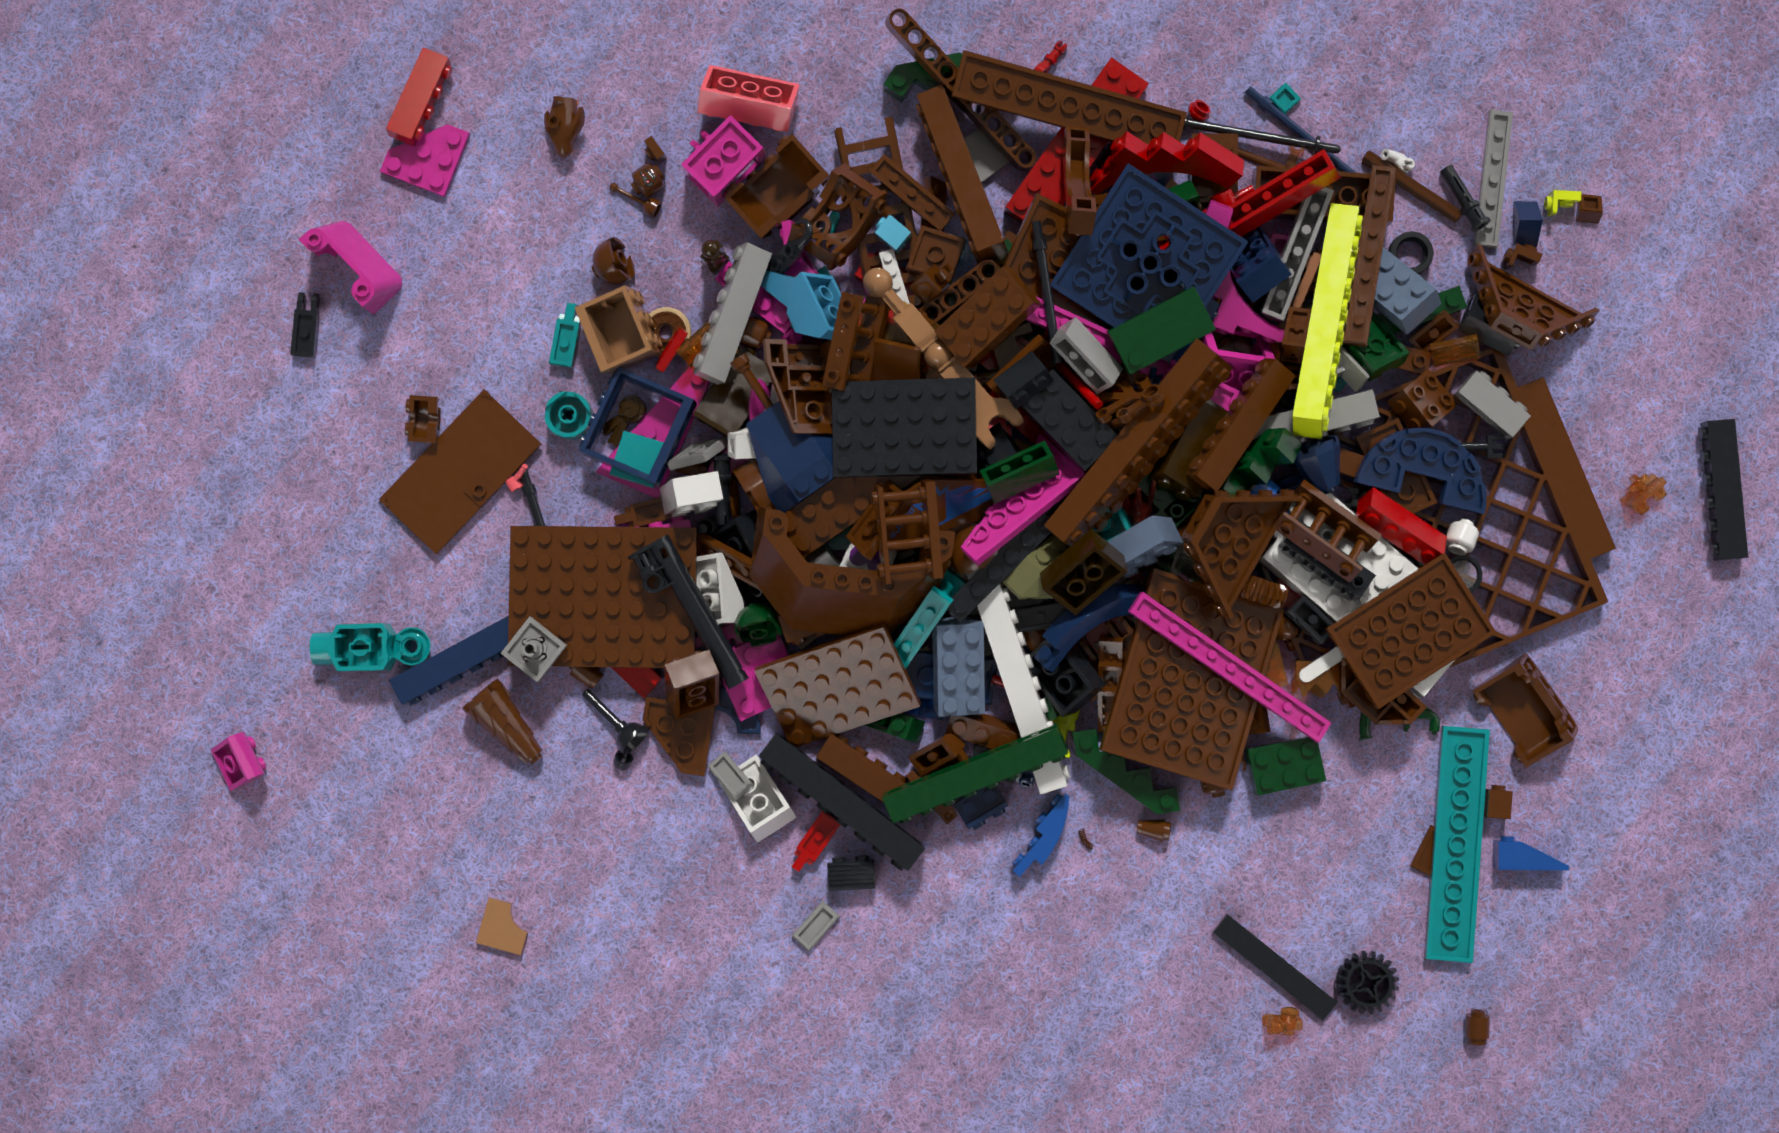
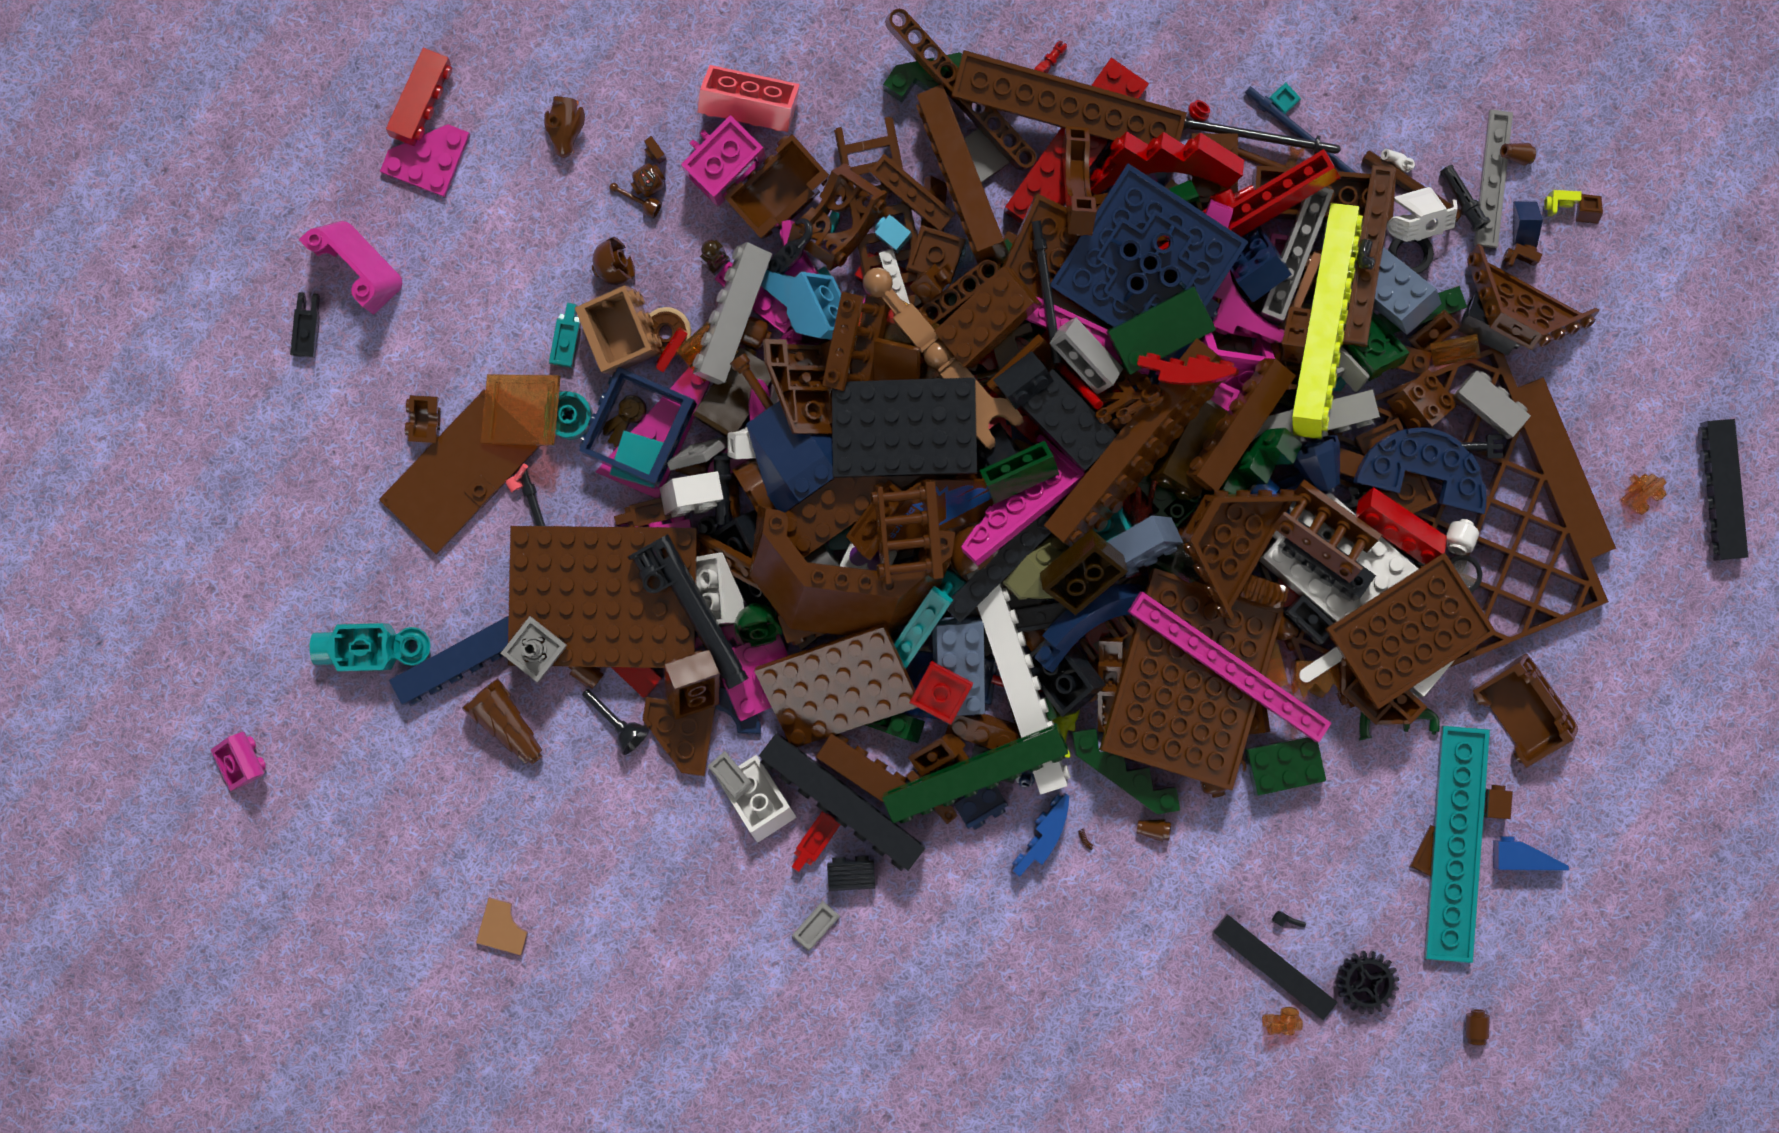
black hinge [613,750,633,771] -> none
none -> clear orange piece [480,374,561,446]
none -> red tile [909,661,973,725]
none -> red slope [1137,353,1239,385]
none -> black hand [1272,911,1306,928]
none -> black arm [1357,239,1375,270]
none -> white piece [1387,187,1457,242]
none -> reddish brown cone [1500,143,1536,166]

